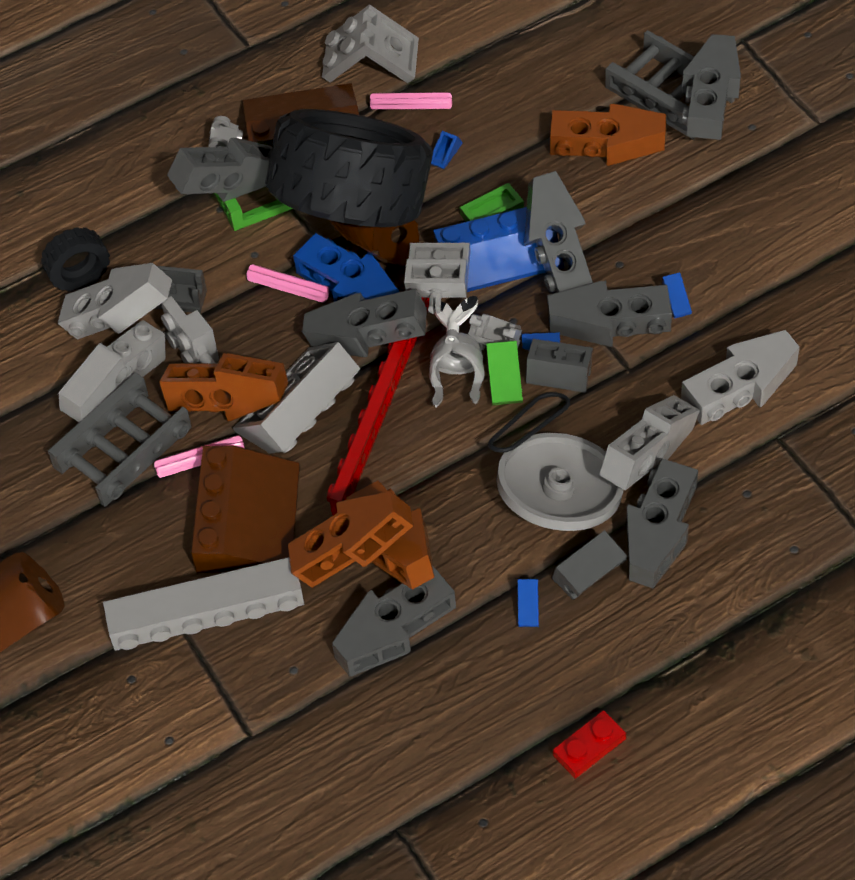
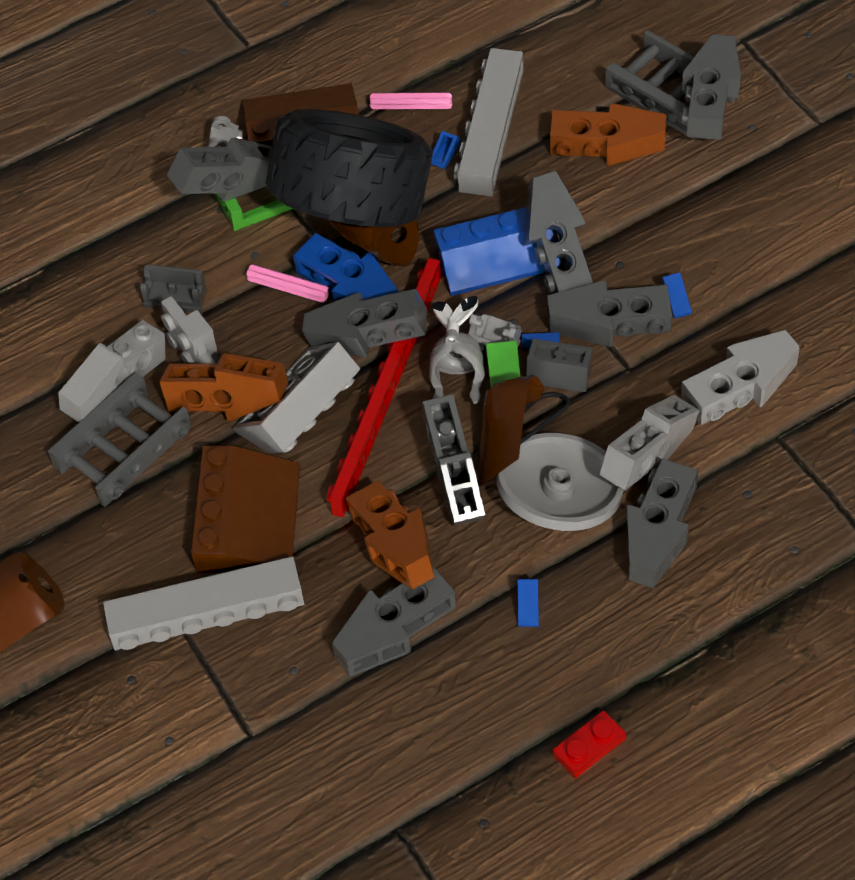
black tyre [41,227,110,292] -> none
light grey brick [58,263,172,339] -> none
bright pink axle [154,435,245,478] -> none
dark orange brick [288,491,414,588] -> none
light grey bracket [322,4,419,83] -> none
light grey plate [404,243,470,314] -> none
bright green tile [460,183,524,222] -> none
dark grey hinge [552,530,628,600] -> none
none -> dark grey brick [421,394,485,527]
none -> light grey brick [454,48,524,196]
none -> reddish brown piece [476,375,544,487]

